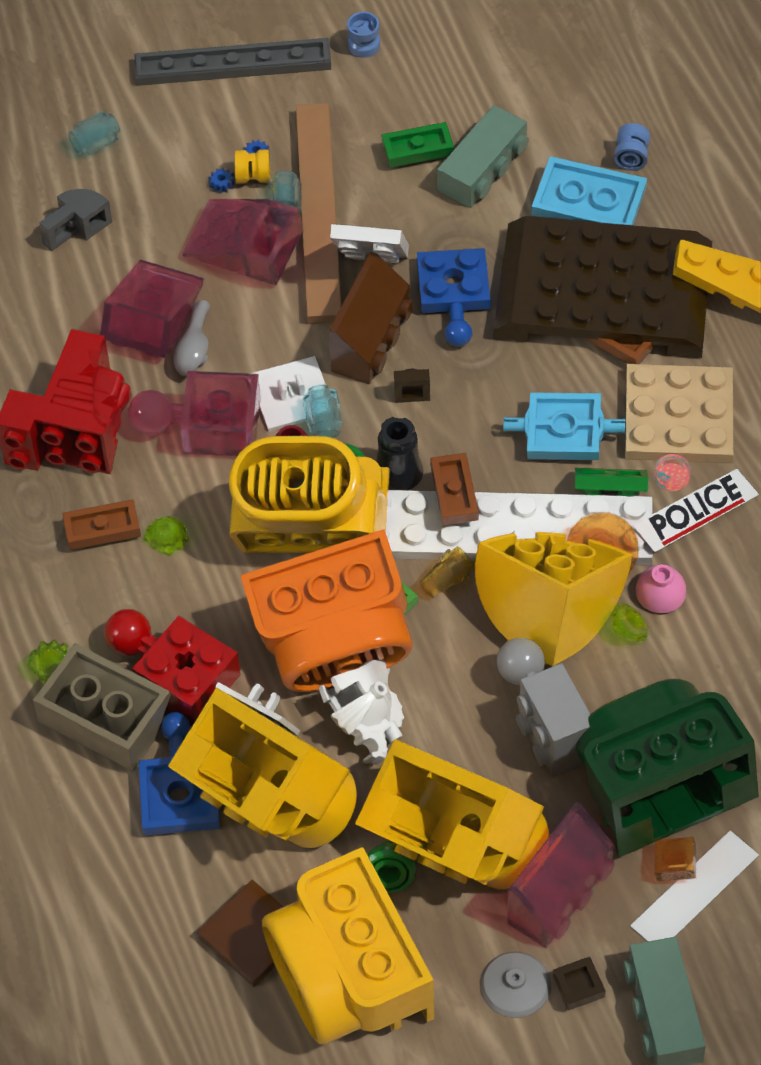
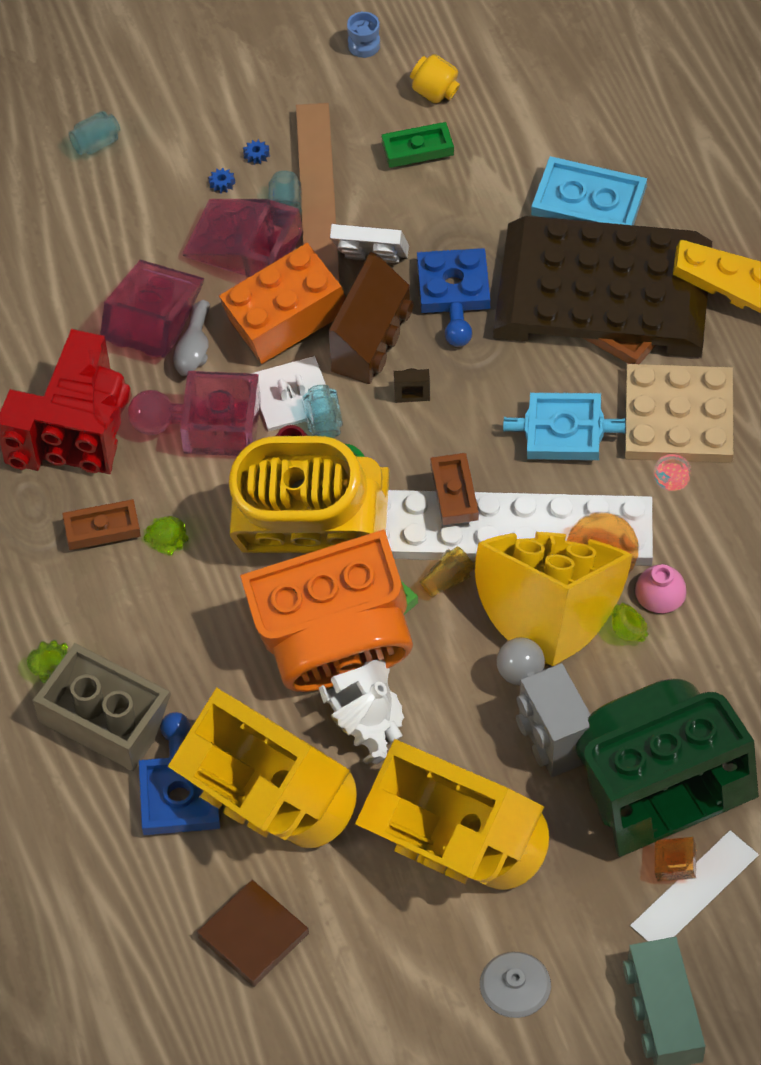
dark grey brick [39,189,112,251] -> none
red brick [104,609,241,726] -> none
dark grey tile [134,38,331,86] -> none
white piece [215,682,300,735] -> none
yellow wheel [235,149,270,184] -> none
yellow brick [262,847,434,1045] -> none
green brick [367,841,416,894] -> none
black plant [376,417,424,490] -> none
sand green brick [437,105,529,208] -> none
clear pink slope [507,802,615,948] -> none
dark brown plate [553,956,606,1010] -> none
green plate [575,468,648,497] -> none
medium blue wheel [614,123,650,171] -> none
sticker [632,469,759,552] -> none
none -> orange brick [219,242,346,364]
none -> yellow head [410,54,460,104]

